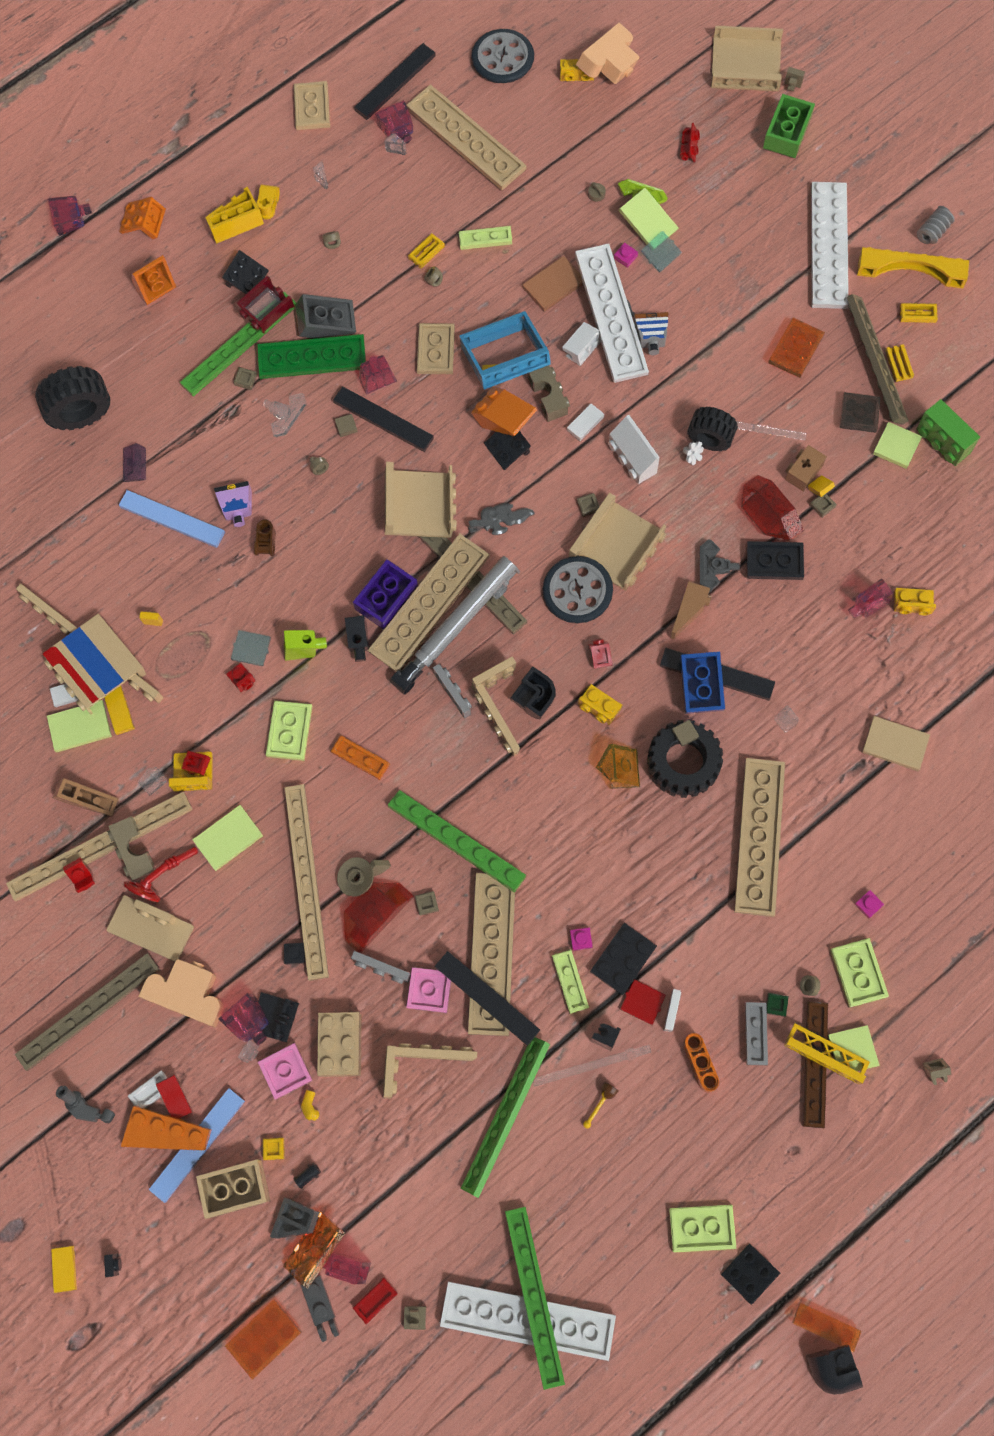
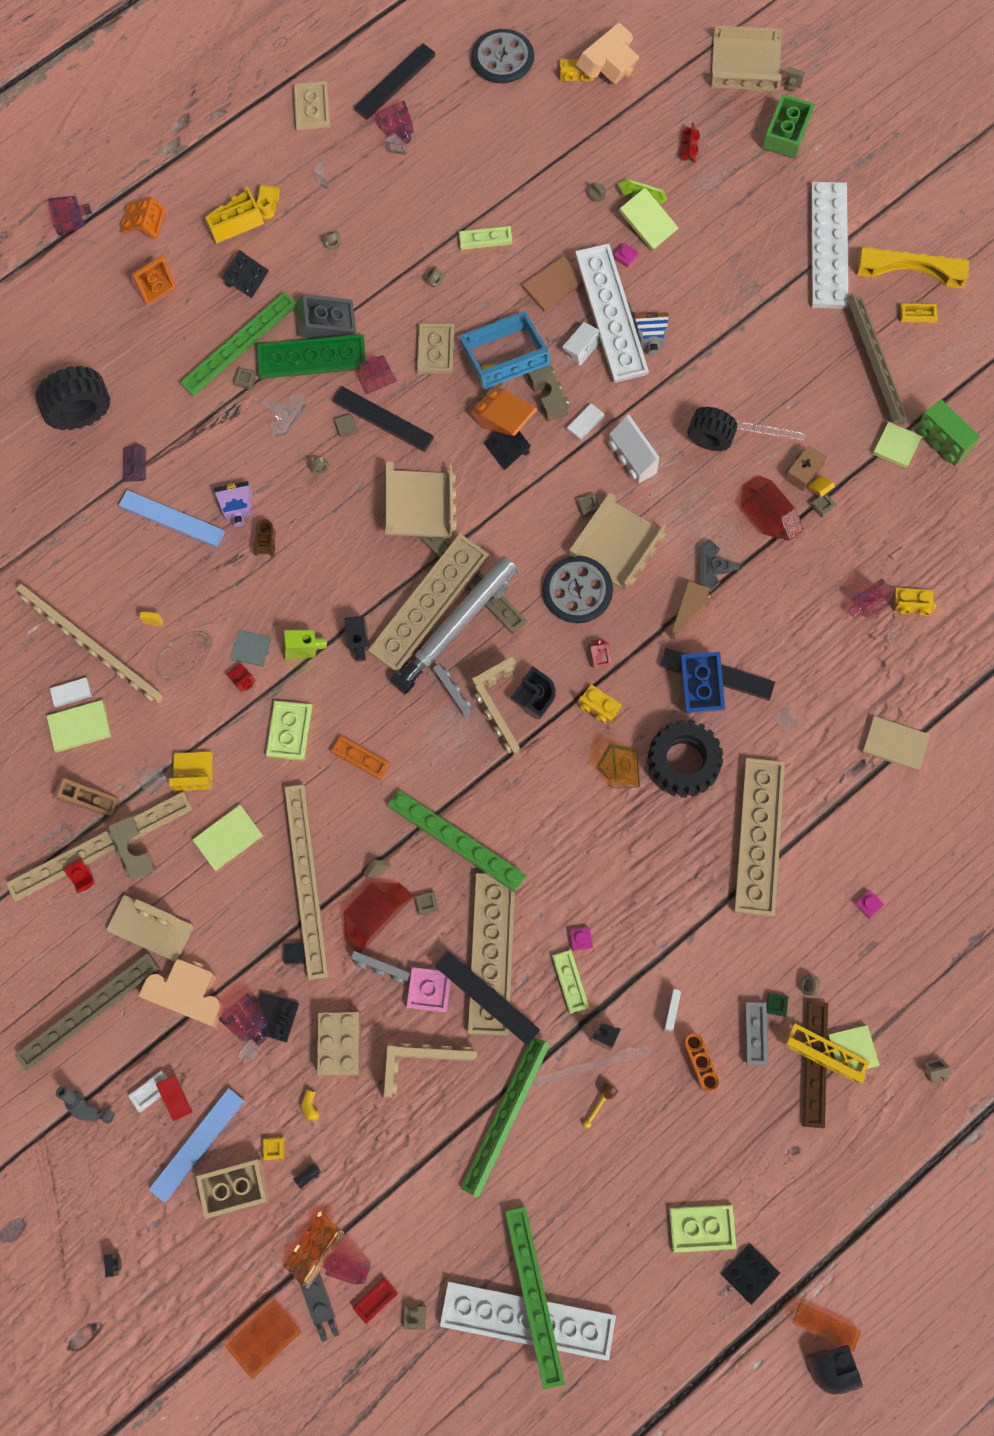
panel [42,614,146,715] -> none
yellow tile [51,1246,77,1293] -> none
yellow tile [104,685,135,735] -> none
orange wing [121,1106,212,1150] -> none
red dish [123,847,198,902] -> none
red bracket [181,751,211,776] -> none
dark red window [236,275,295,334] -> none
bright pink plate [258,1043,313,1100] -> none
dark grey wing [270,1197,320,1239] -> none
dark tan dish [337,857,374,897] -> none
dark purple brick [353,560,418,630] -> none
tan plate [406,85,526,190] -> none
yellow tile [408,233,445,269] -> none
dark grey piece [468,503,535,535] -> none
black plate [590,923,657,996] -> none
red piece [620,979,666,1025] -> none
clear light blue piece [641,231,682,273] -> none
dark tan tile [672,720,699,747] -> none
white plant [683,442,704,465] -> none
black plate [746,541,804,580] -> none
clear orange plate [768,318,825,378] -> none
yellowish green tile [830,938,889,1008] -> none
clear smoke plate [840,392,881,433] -> none
yellow tile [885,344,914,382] -> none
light grey piece [917,206,955,244] -> none

